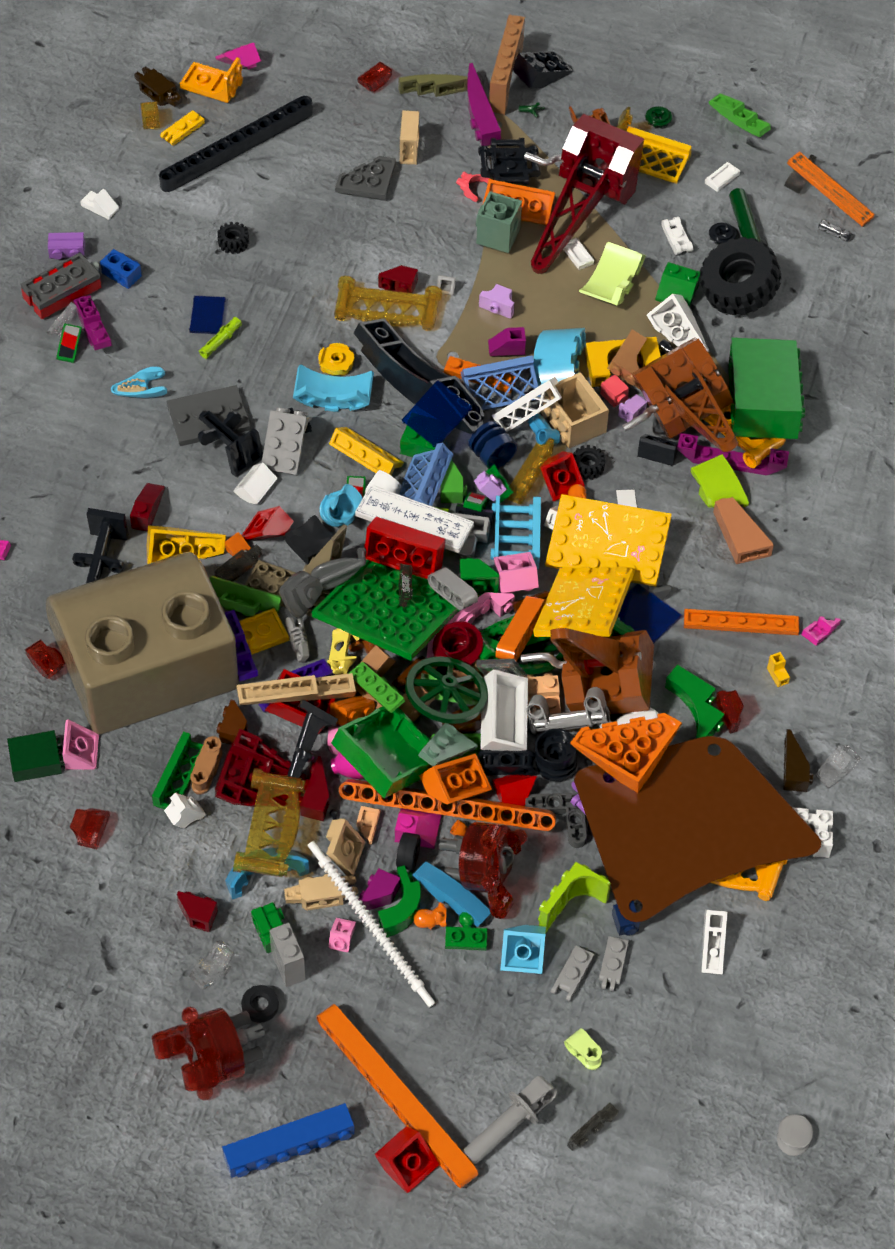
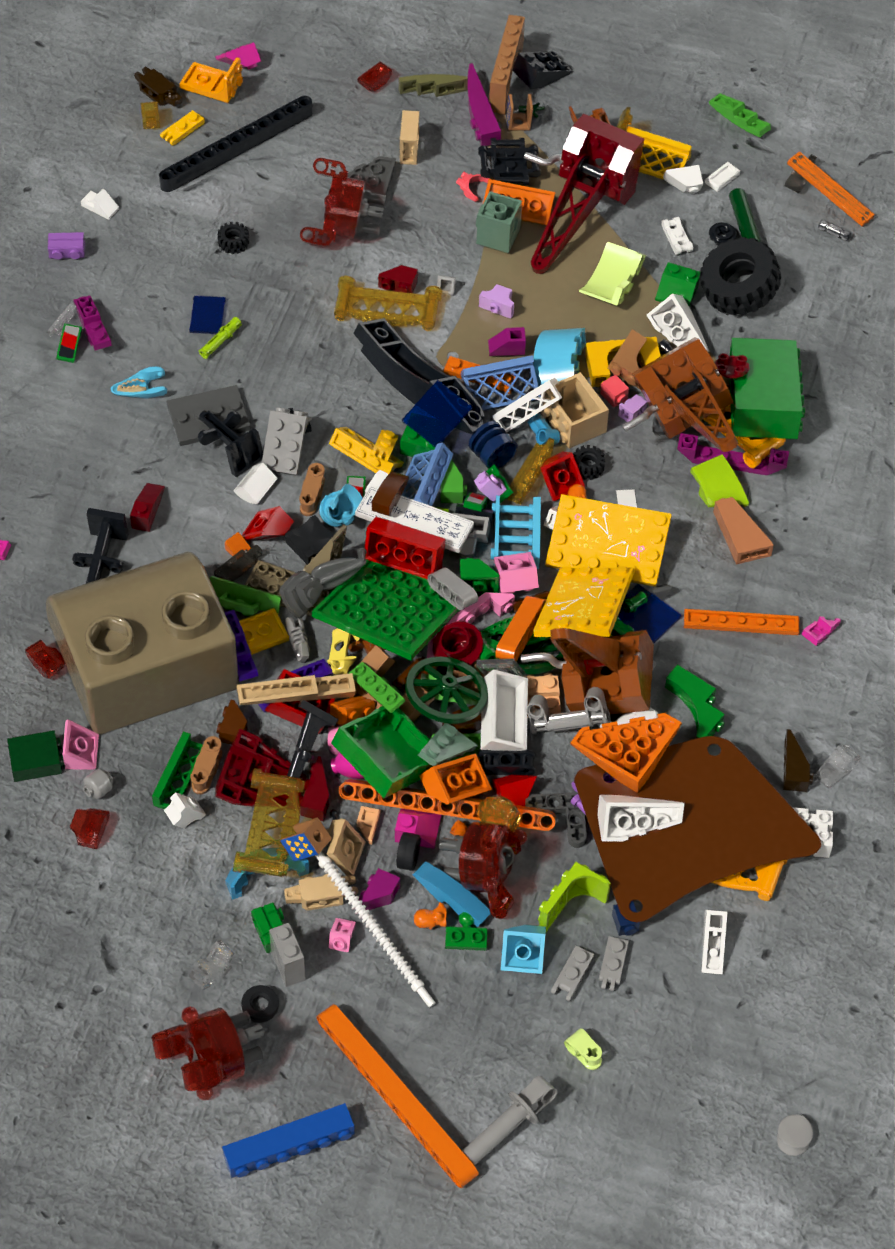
dark grey piece [21,253,101,319] -> none
blue brick [100,249,142,289] -> none
yellow wedge [146,525,226,564] -> none
dark red slope [177,891,218,932] -> none
medium azure panel [293,365,374,412] -> none
yellow plate [318,343,354,376] -> none
red slope [374,1126,440,1193] -> none
green arch [378,865,421,938] -> none
clear smoke hinge [398,563,413,607] -> none
black wheel [535,728,577,782] -> none
white tile [563,237,594,270] -> none
clear smoke hinge [567,1102,619,1151] -> none
black slope [637,434,678,466] -> none
dark green gear [645,106,672,128] -> none
clear red slope [715,690,744,734] -> none
yellow piece [767,652,790,687] -> none
none -> light grey head [83,769,114,799]
none -> piece [281,818,332,861]
none -> medium nougat piece [299,463,325,516]
none -> clear red piece [300,158,386,247]
none -> yellow hinge [370,430,399,462]
none -> reddish brown slope [371,472,409,516]
none -> clear yellow helmet [477,796,522,837]
none -> medium nougat piece [506,94,533,130]
none -> white wedge [598,795,684,841]
none -> green pin [623,592,648,613]
none -> white slope [663,165,703,194]
none -> dark red dish [714,353,750,378]

